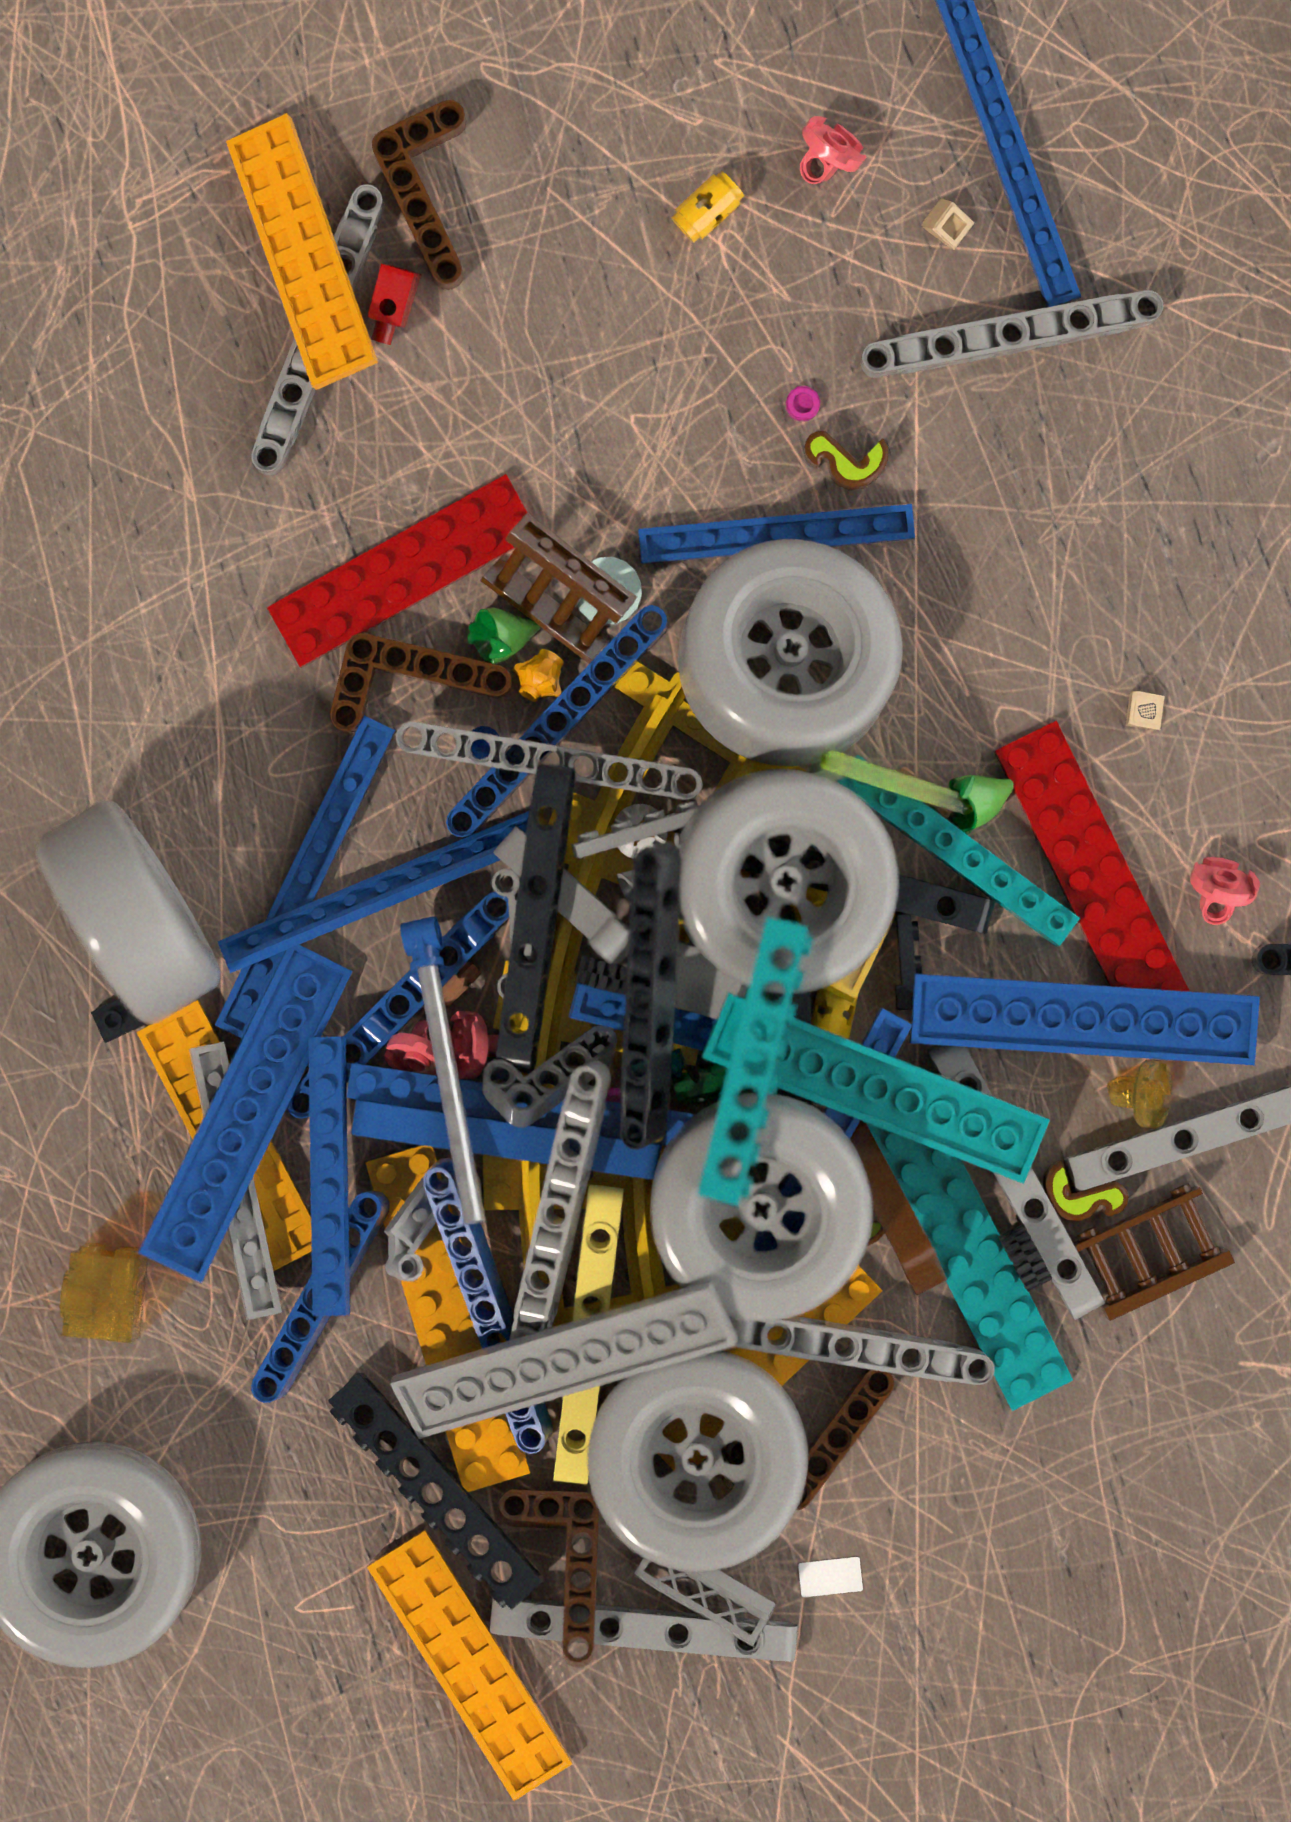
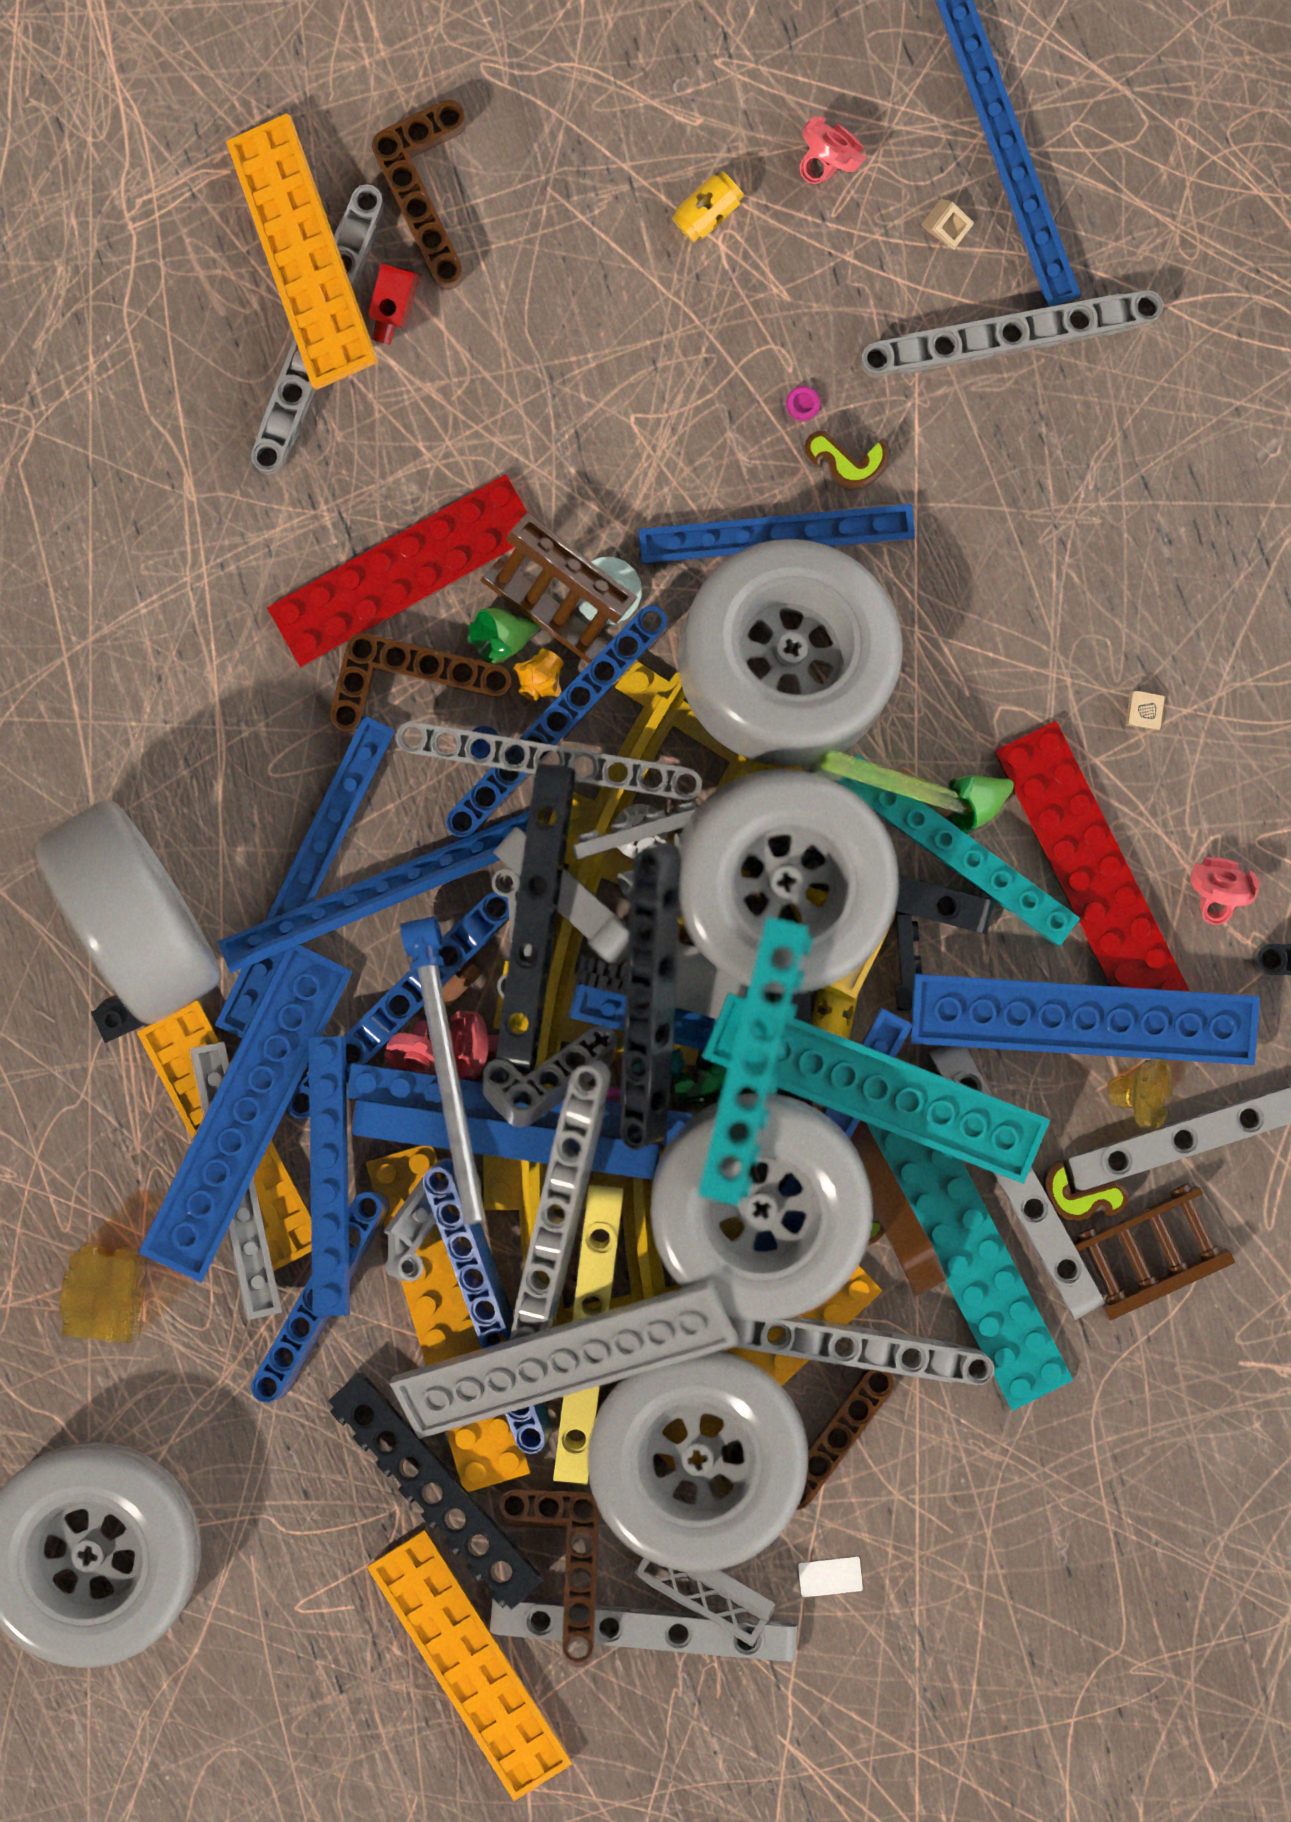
black tyre [999,1224,1052,1292] -> none

